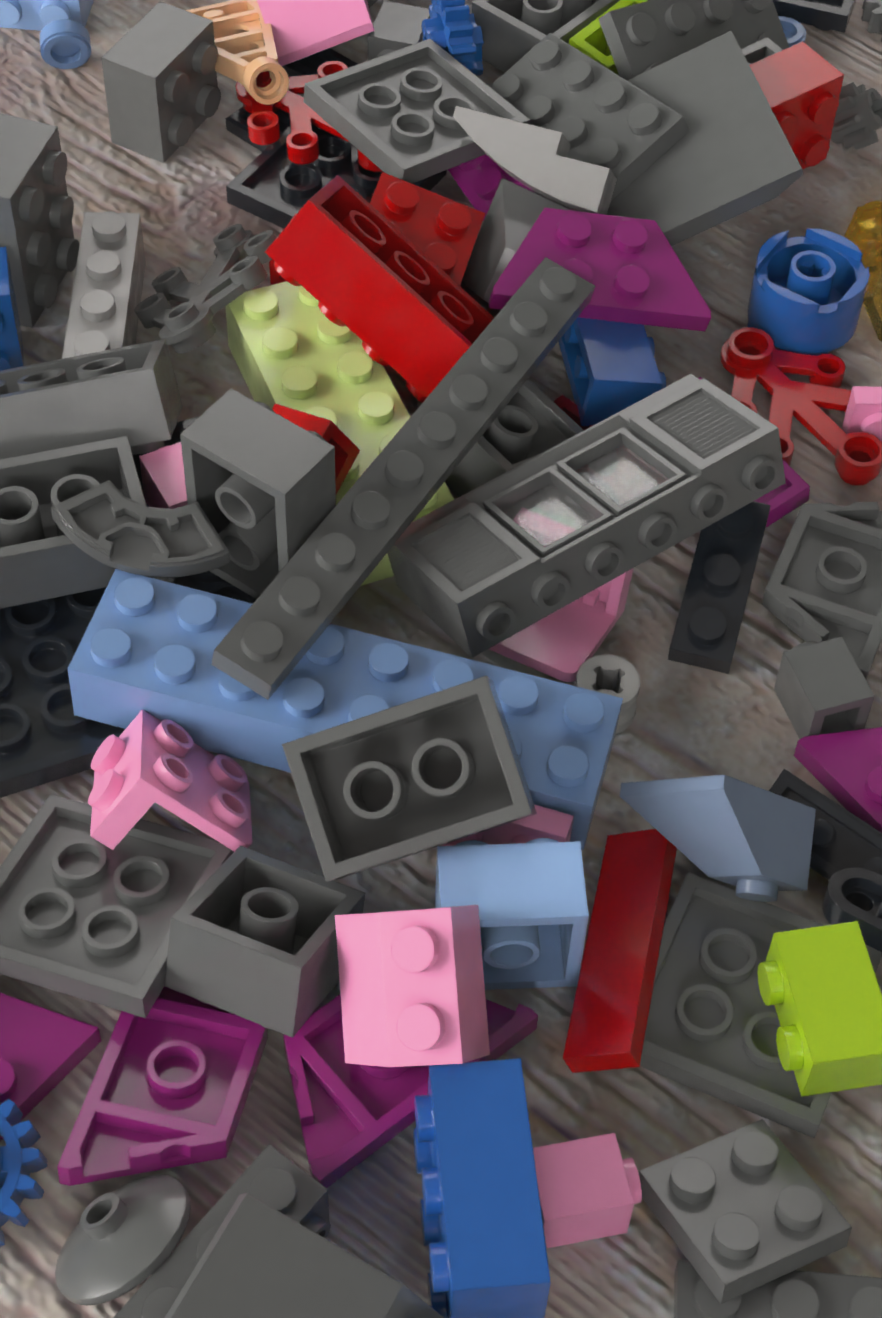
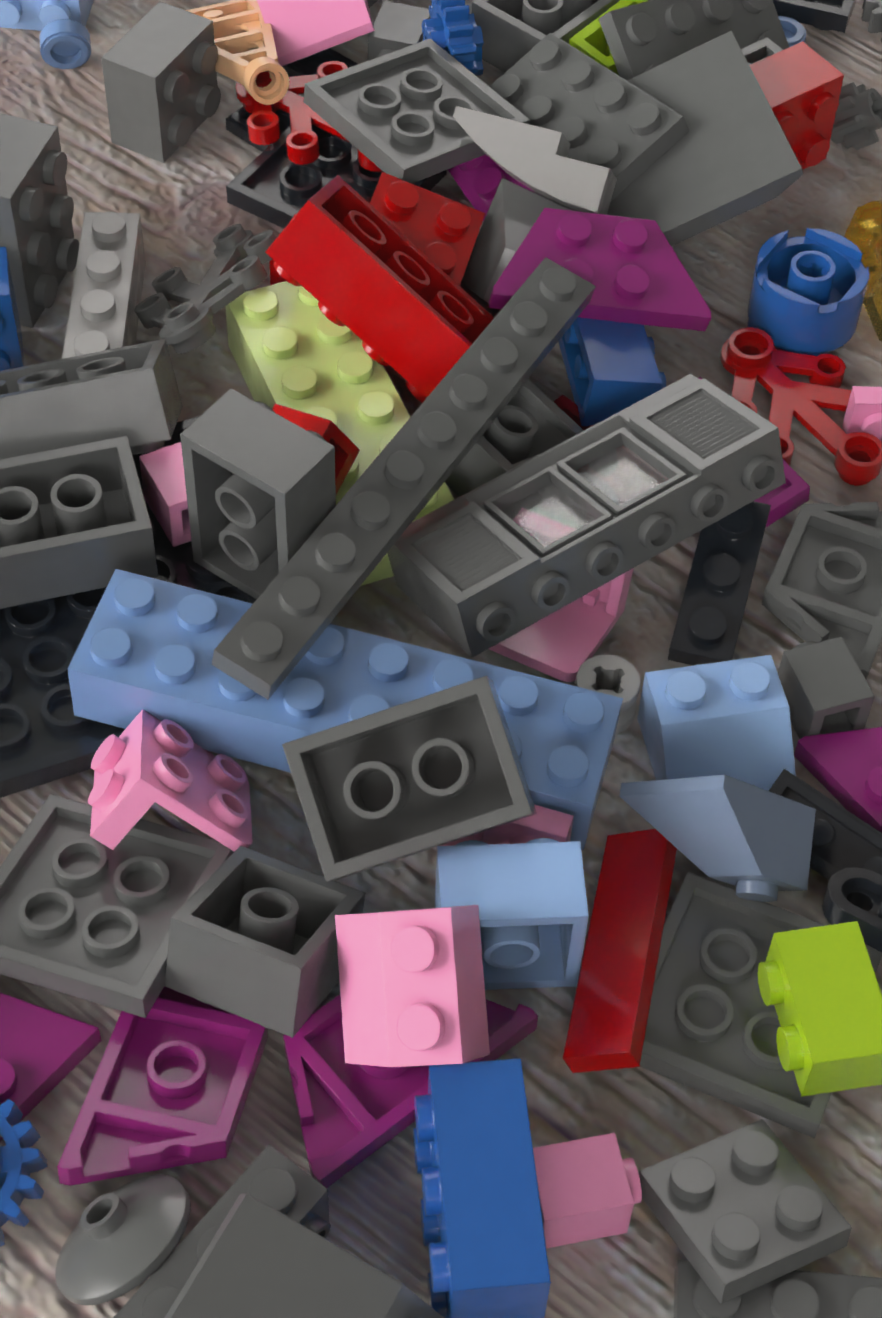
dark grey tile [51,480,230,577] -> none
none -> light blue slope [637,655,796,791]

